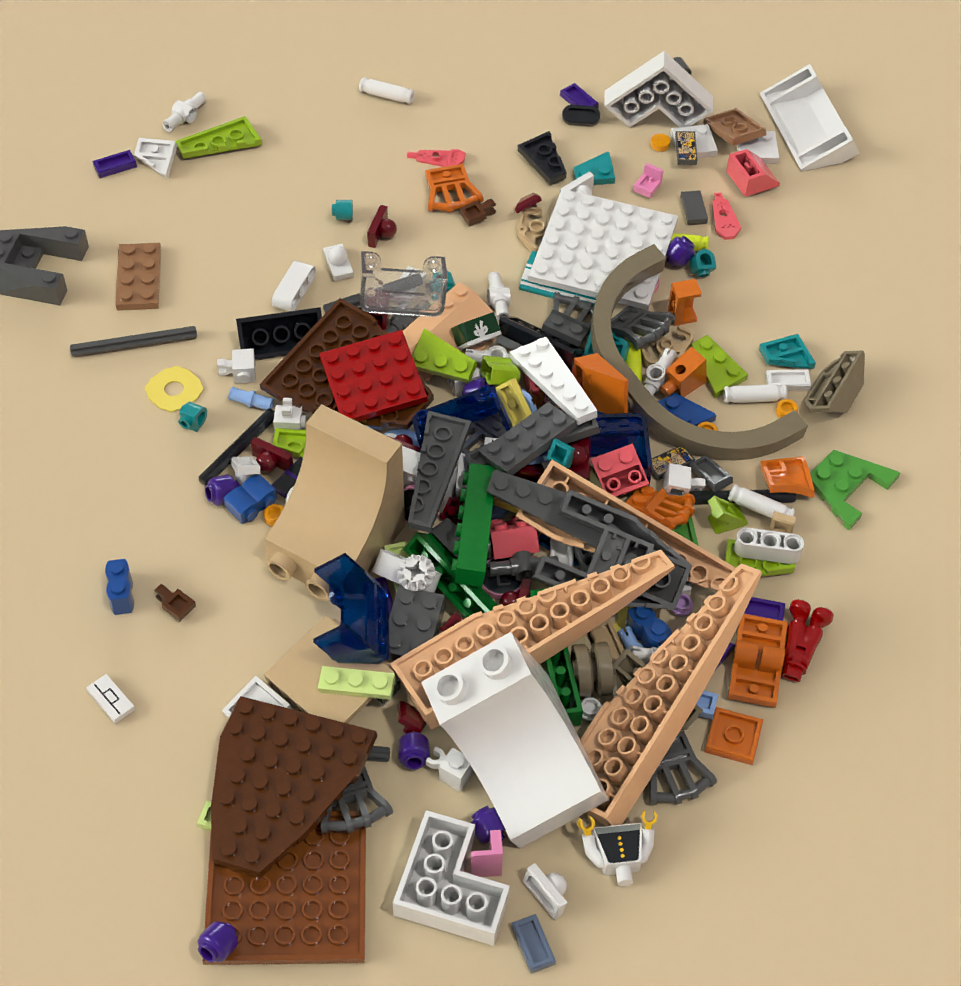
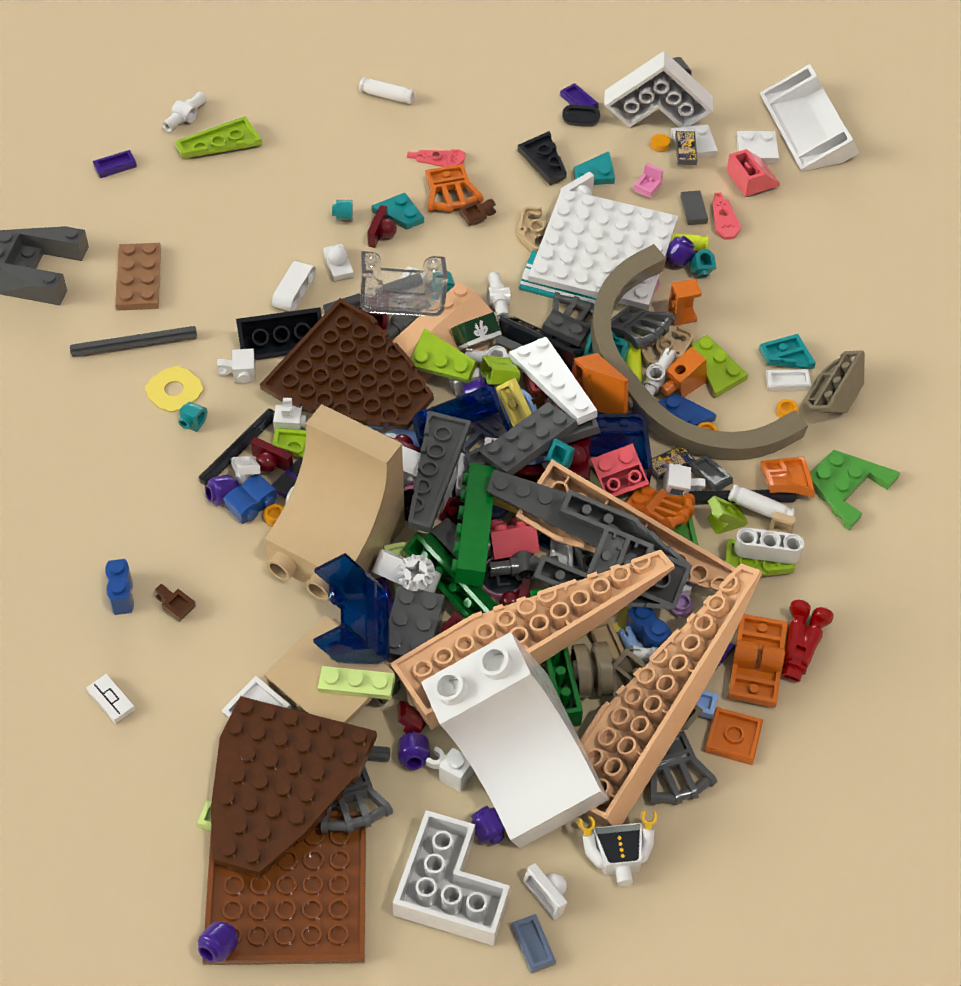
white wing [134,138,178,178] -> none
light blue pin [228,387,274,410] -> none
red plate [319,330,428,422] -> none
bright pink panel [470,830,503,877] -> none
dark red piece [515,193,542,213] -> none
white plate [581,697,602,722] -> none
medium nougat tile [703,108,766,146] -> none
white axle [723,384,788,403] -> none
dark purple tile [744,597,785,621] -> none
none -> teal wing [371,192,424,230]

